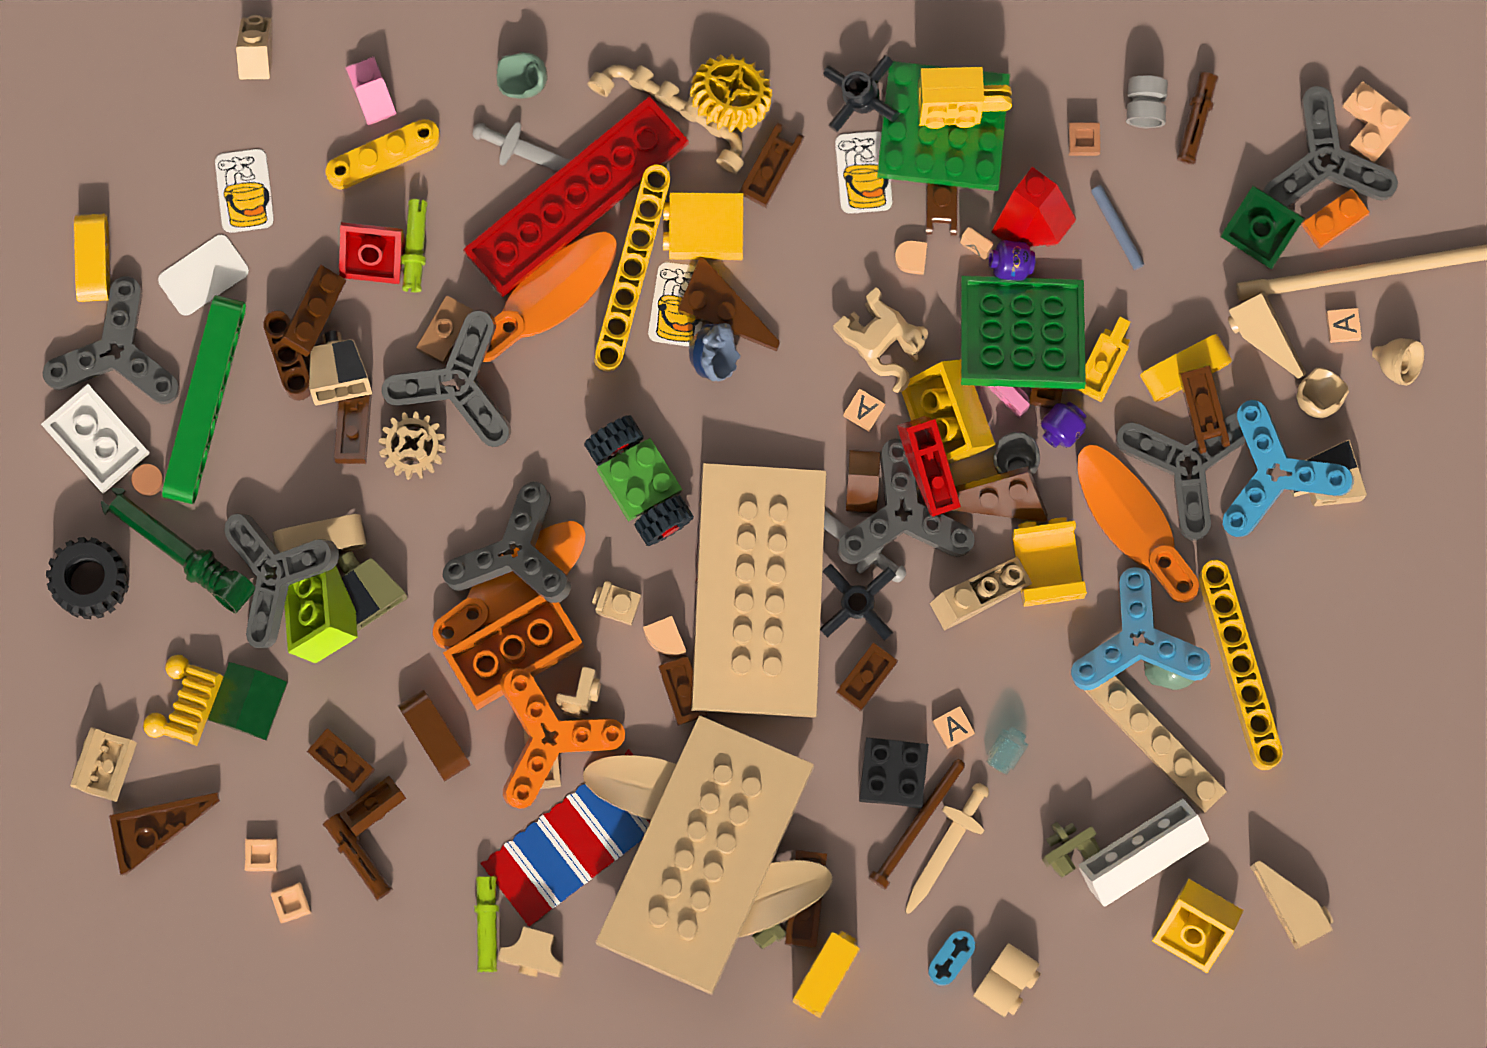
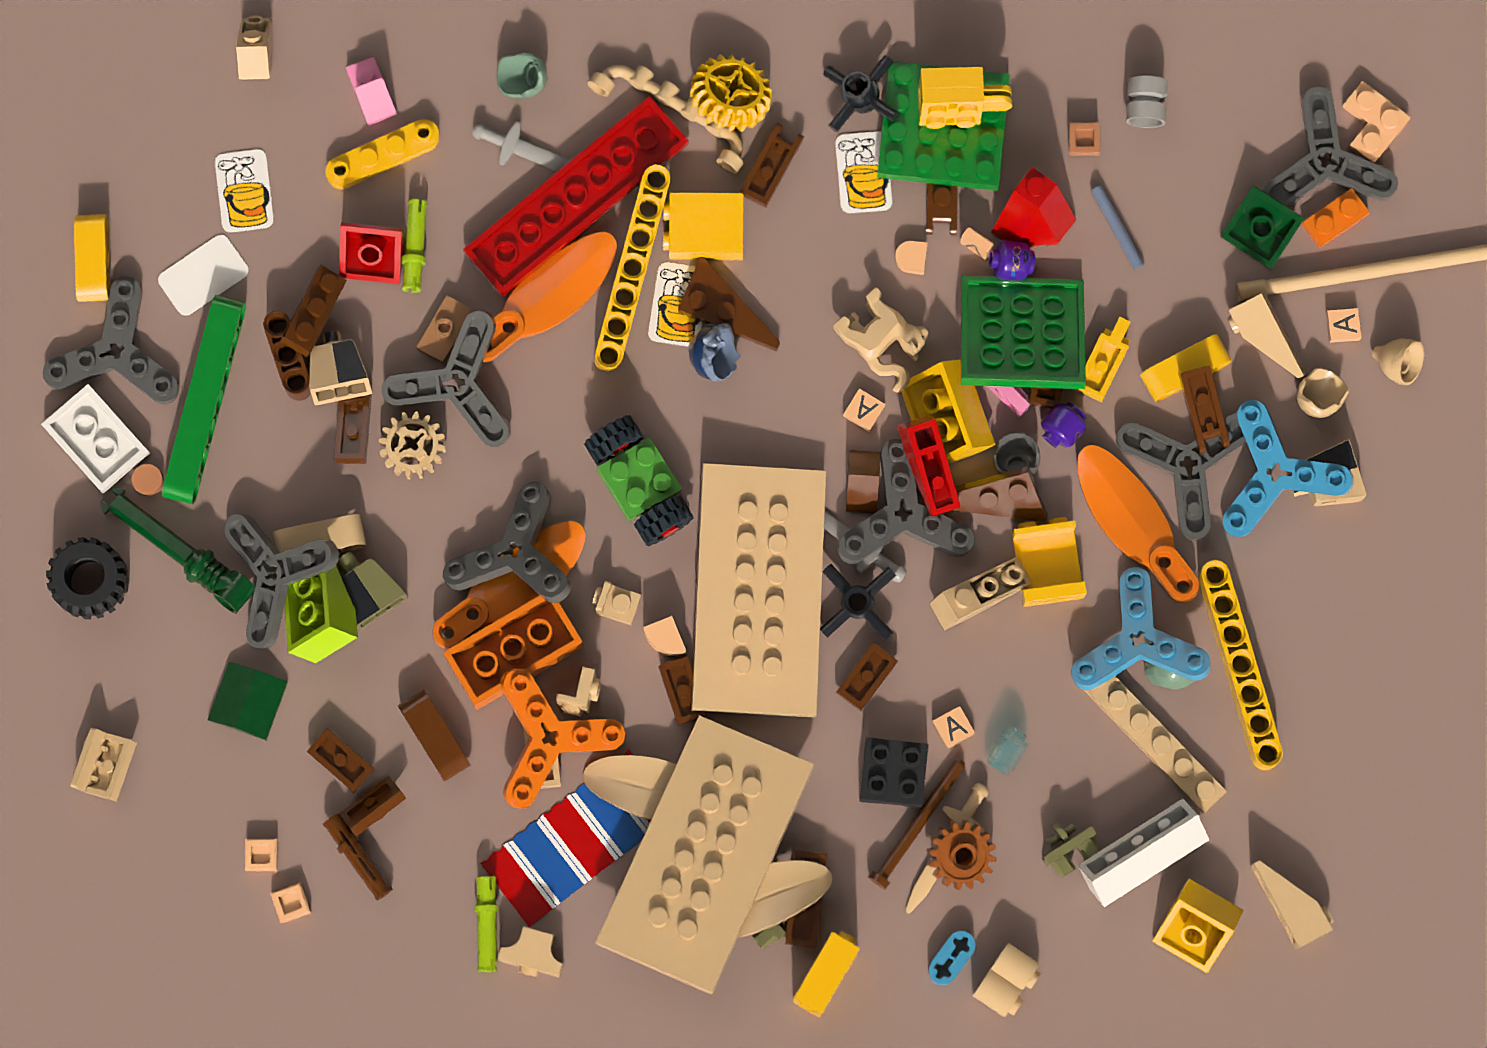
reddish brown wing [109,792,220,876] -> none
yellow gear [143,655,224,746] -> none
reddish brown pin [1177,72,1219,164] -> none
none -> dark orange gear [926,820,997,890]

